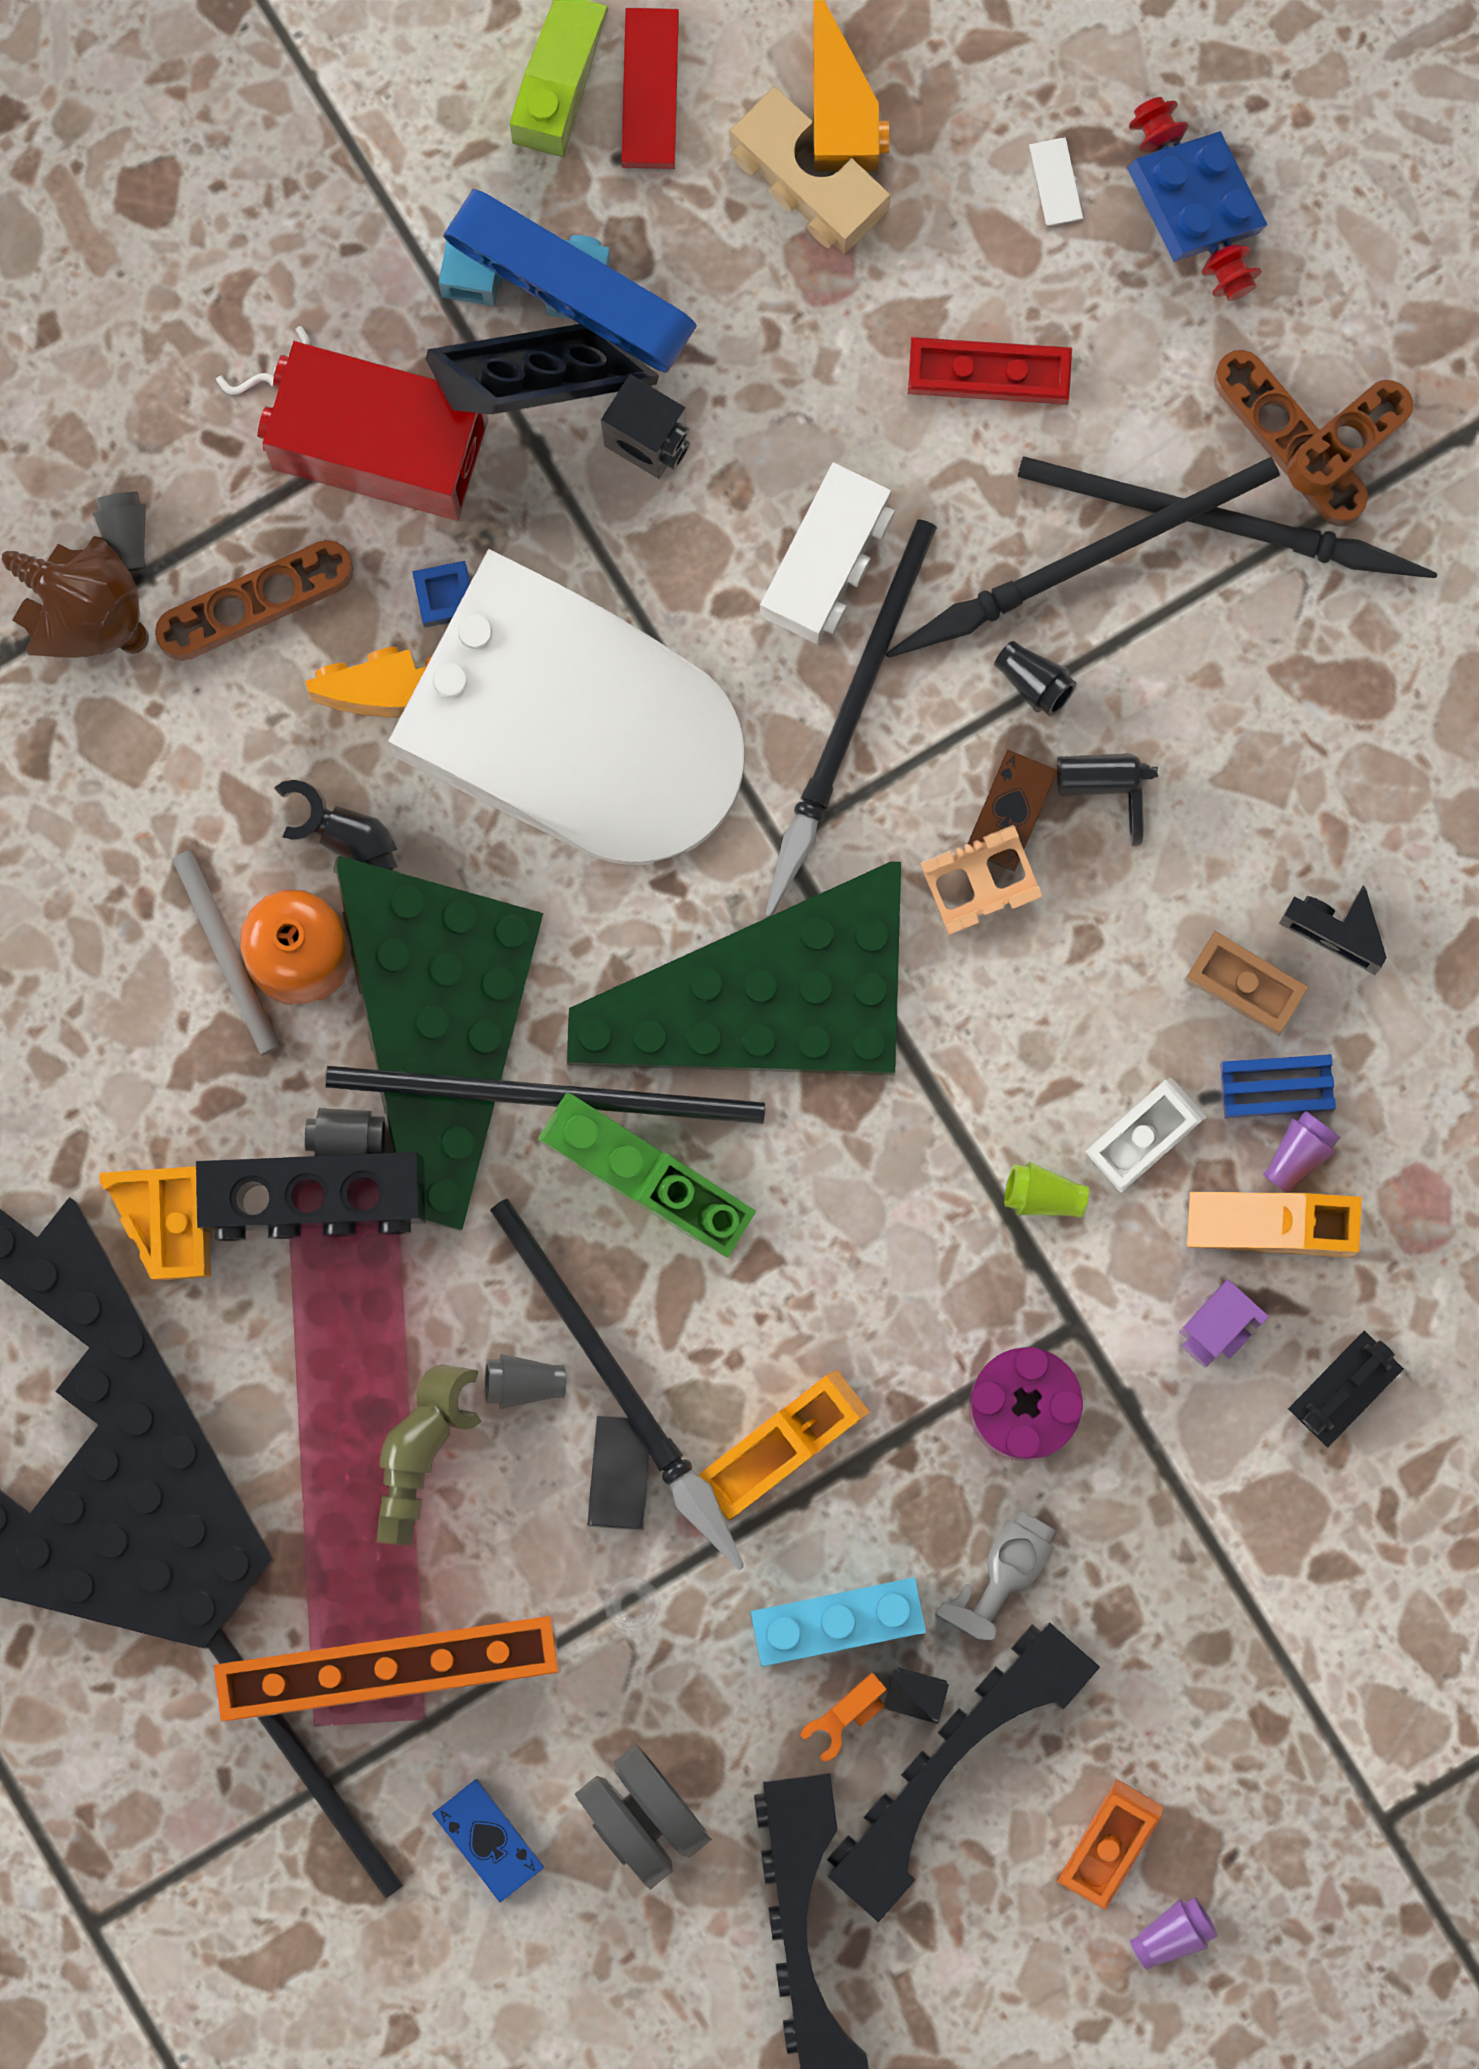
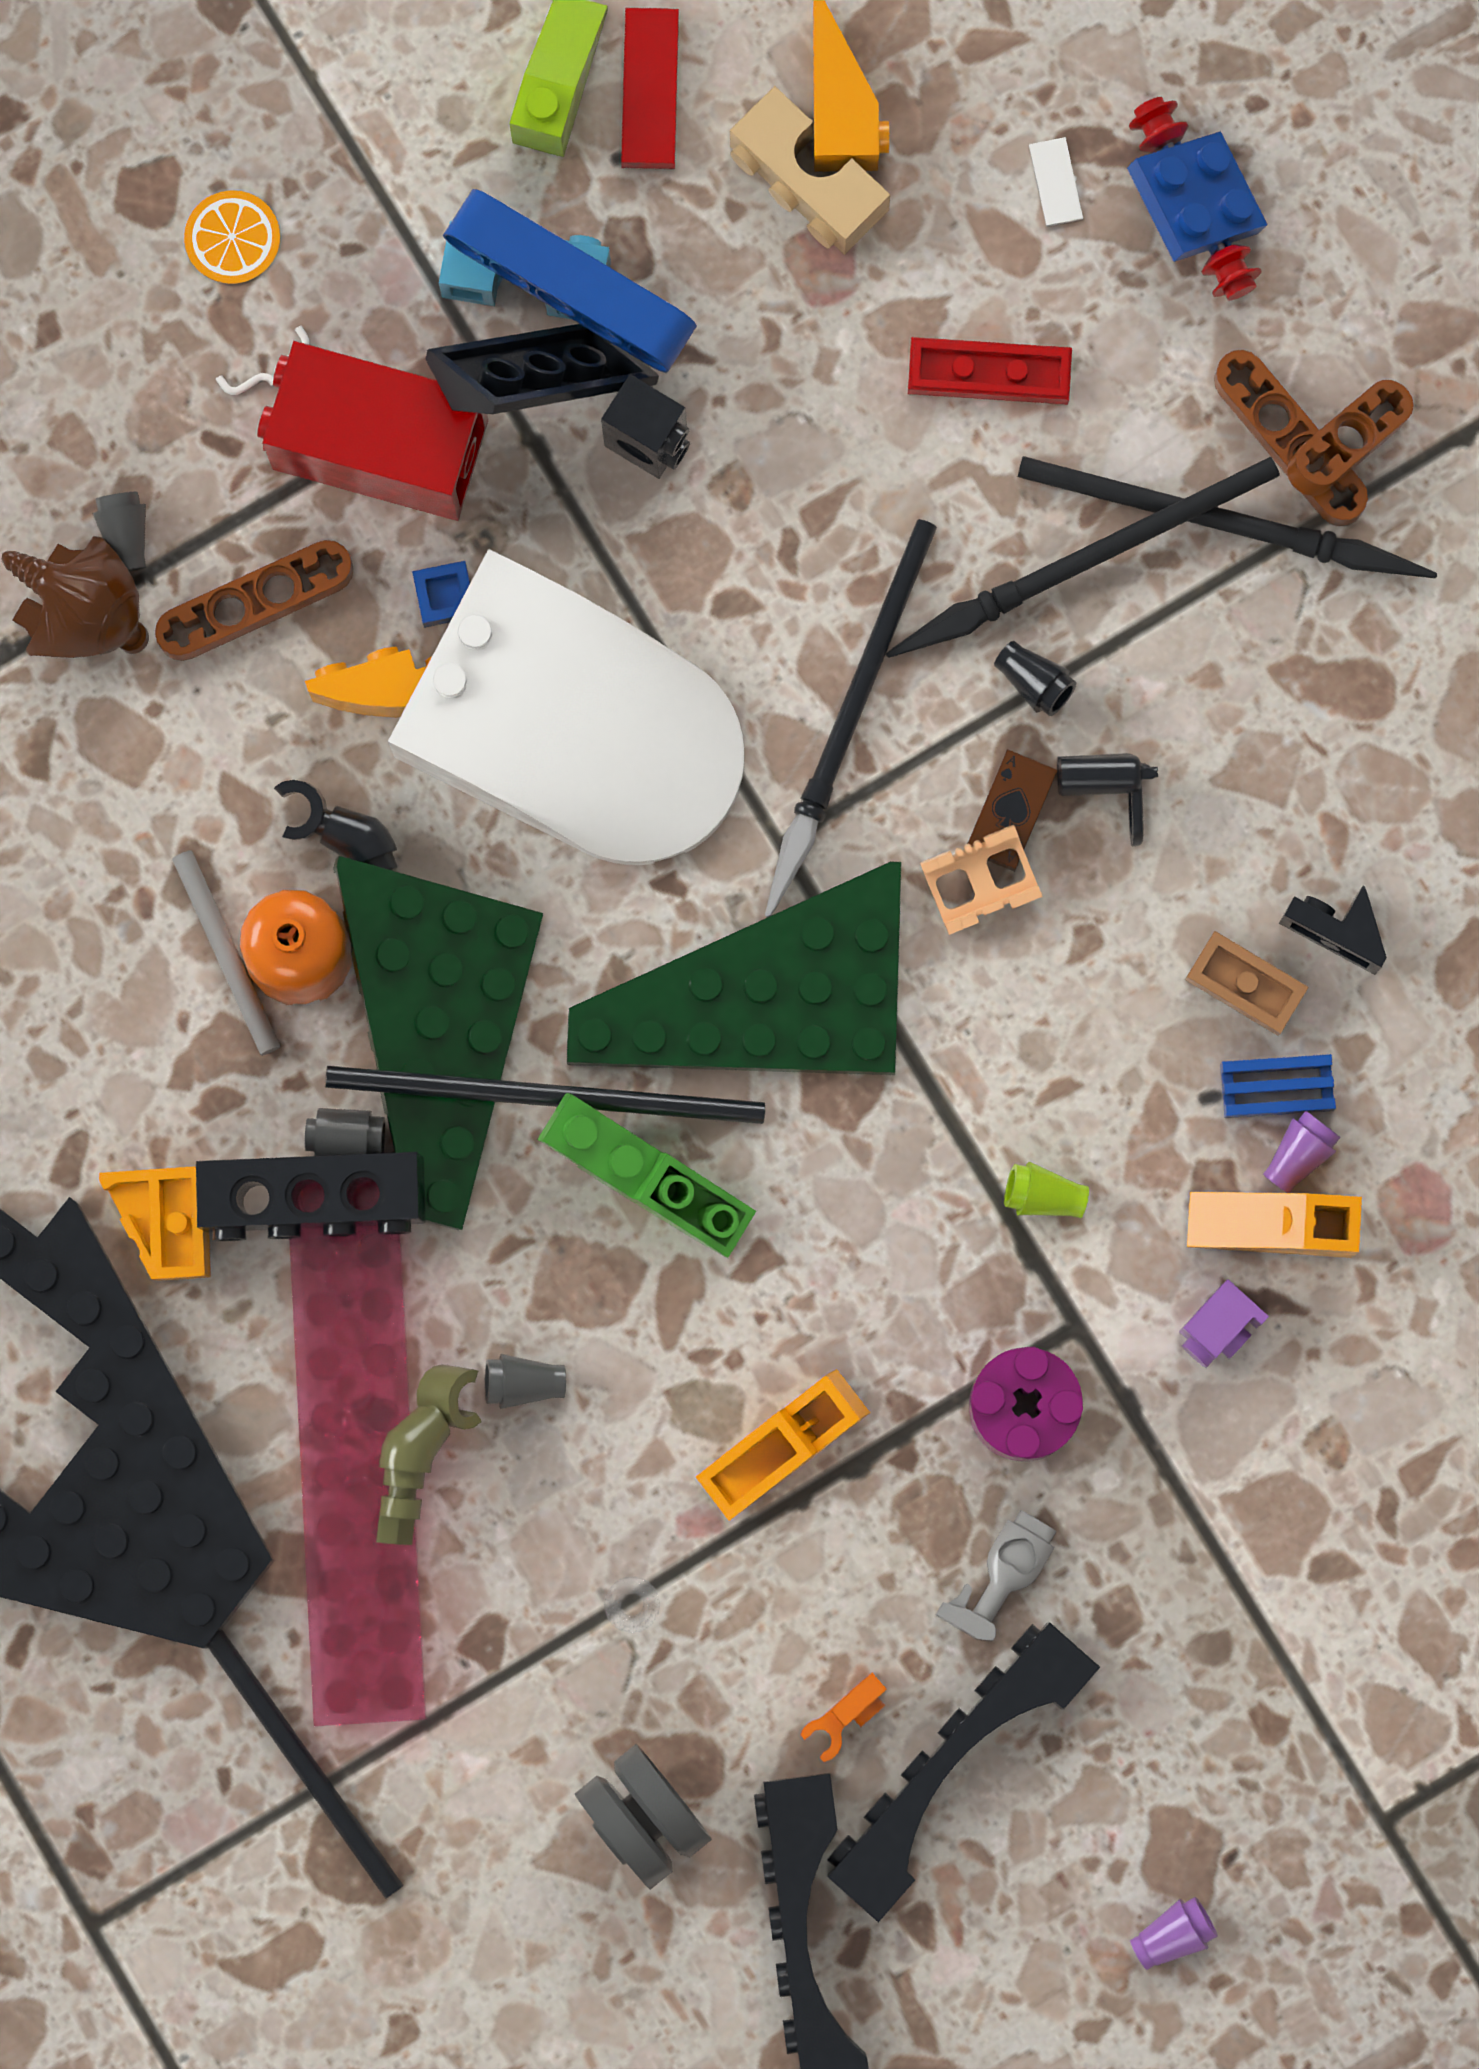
orange brick [214,1616,561,1722] -> none
blue tile [432,1779,545,1903] -> none
black piece [490,1198,744,1570] -> none
black slope [587,1416,650,1531] -> none
medium azure brick [750,1577,926,1667] -> none
white brick [760,462,895,645] -> none
black slope [884,1667,949,1724] -> none
orange slope [1057,1779,1163,1910] -> none
white slope [1085,1077,1207,1193] -> none
black hinge [1288,1330,1404,1448] -> none
none -> light orange sticker [184,190,280,284]

